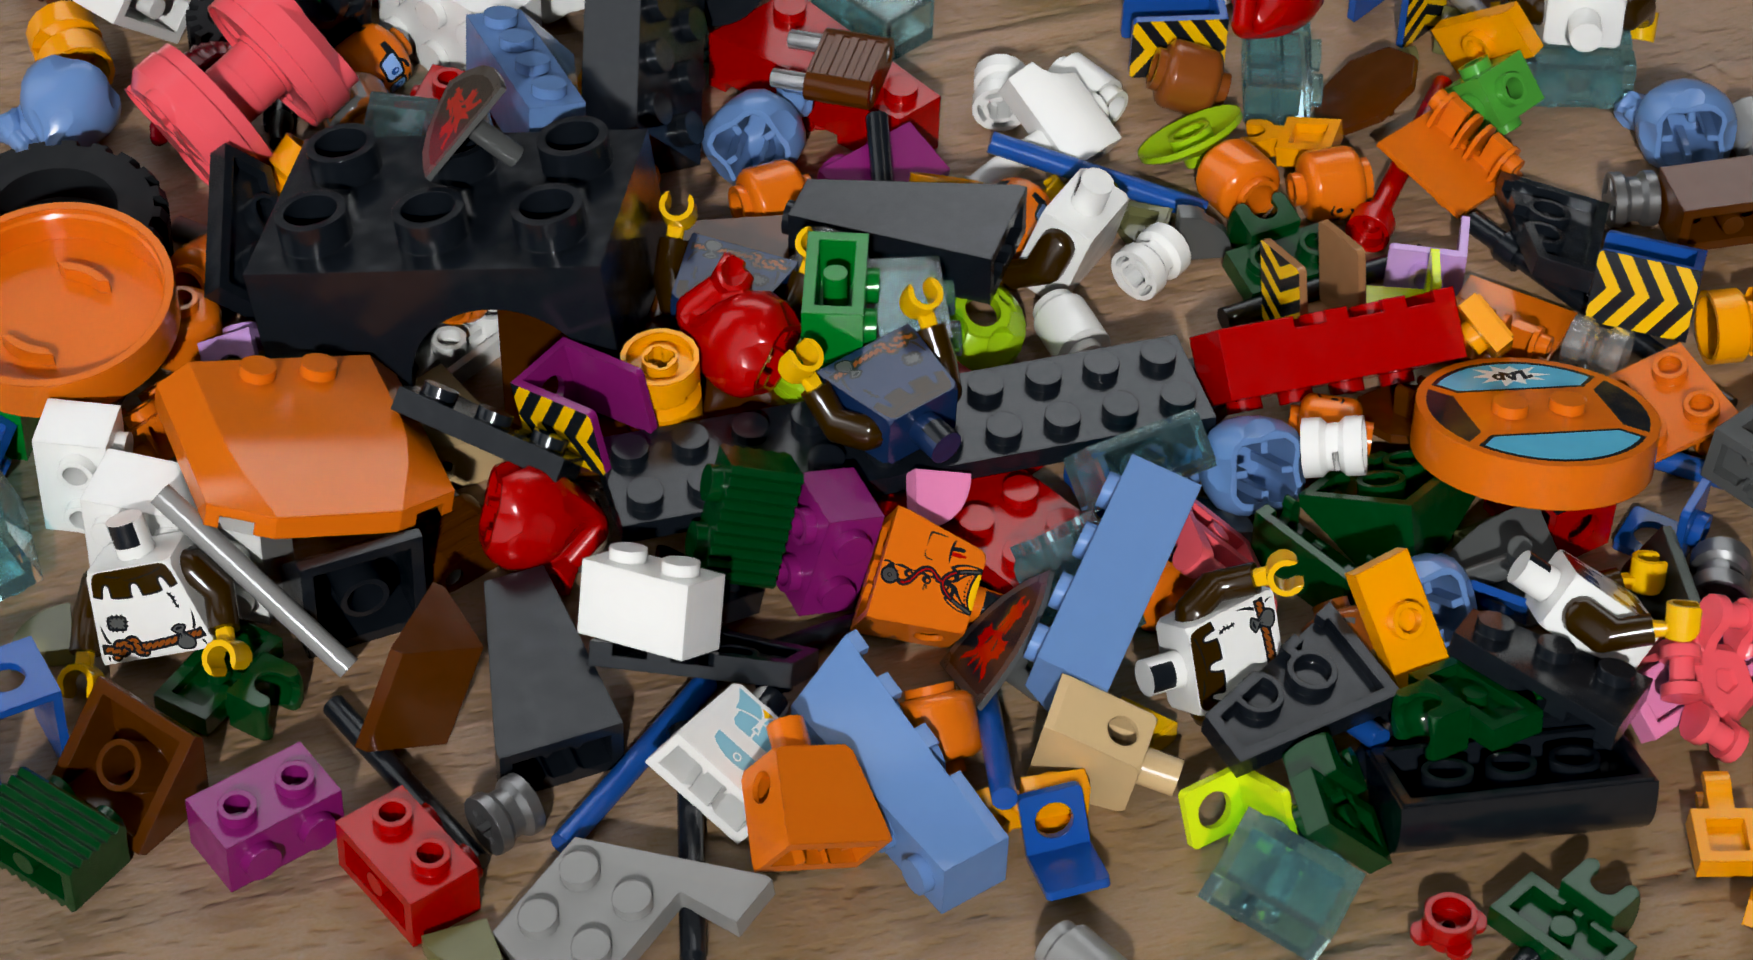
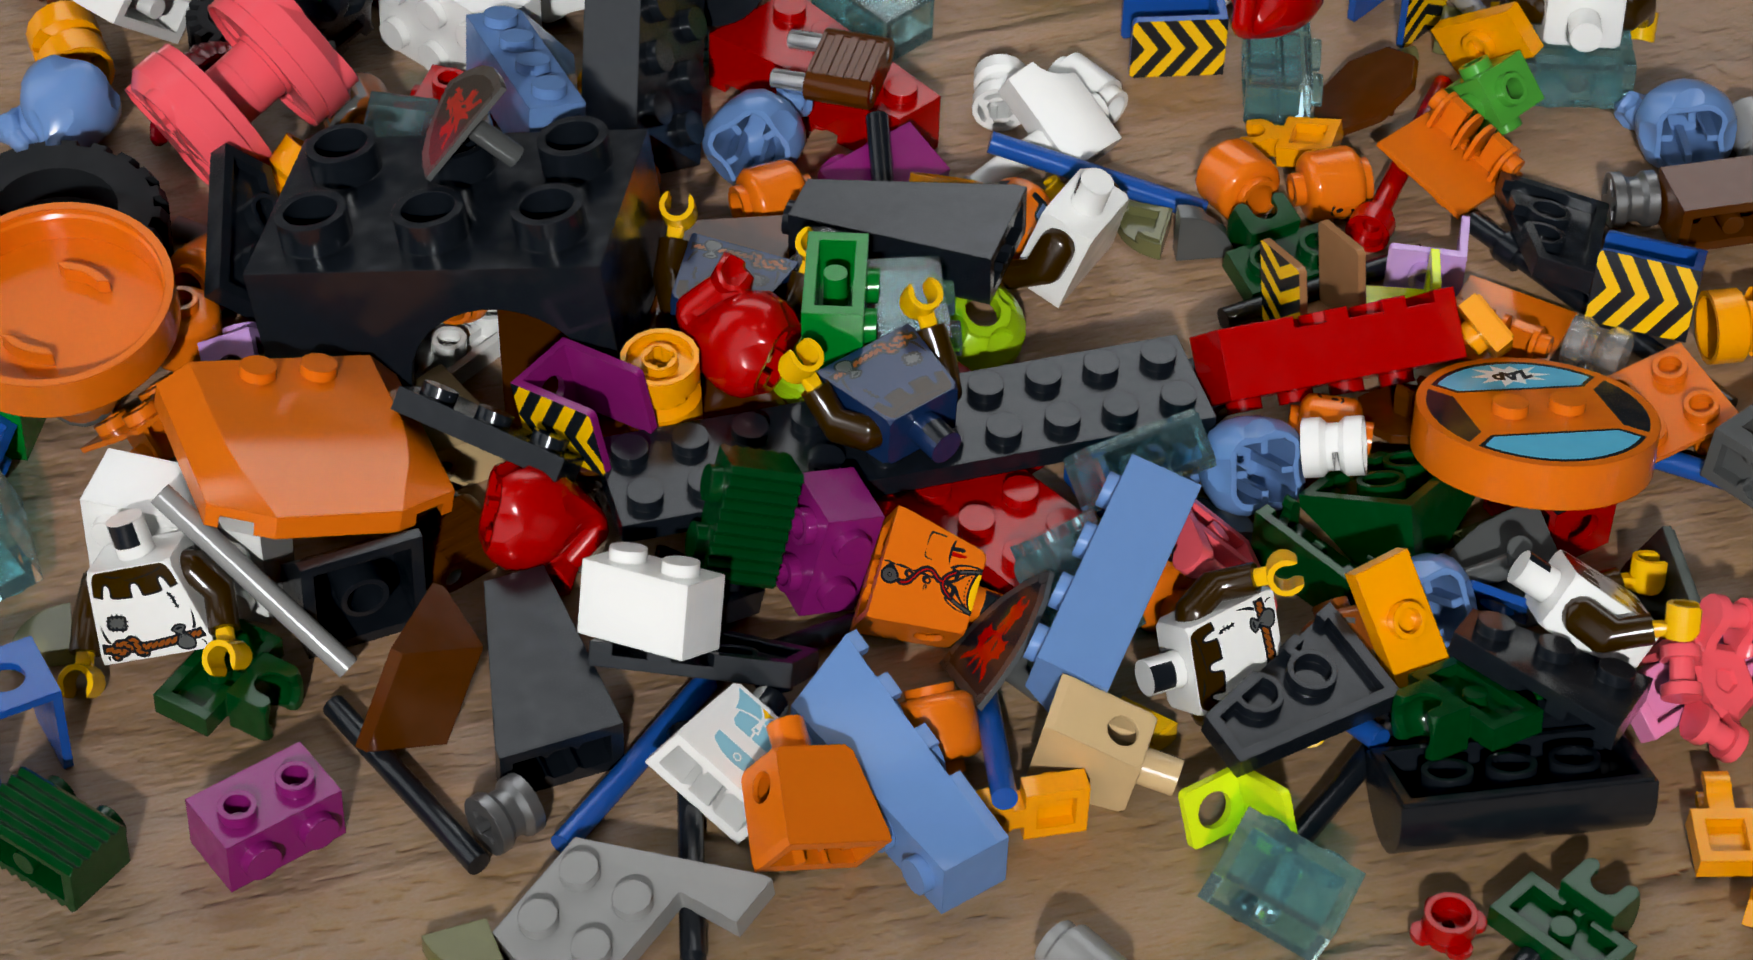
white brick [32,398,134,534] -> none
reddish brown slope [52,676,209,855] -> none
pearl dark grey piece [263,99,294,150] -> none
orange head [334,23,412,95] -> none
red brick [335,785,483,947] -> none
bright pink tile [906,468,971,526] -> none
blue bracket [1017,781,1111,901] -> none
white brick [1033,289,1111,356] -> none
white wheel [1111,222,1191,301] -> none
lime dish [1137,104,1243,169] -> none
dark orange head [1146,39,1232,115] -> none
dark green plate [1282,732,1392,874] -> none
blue bracket [1612,478,1713,558] -> none
flat silver wheel [1689,536,1753,603] -> none

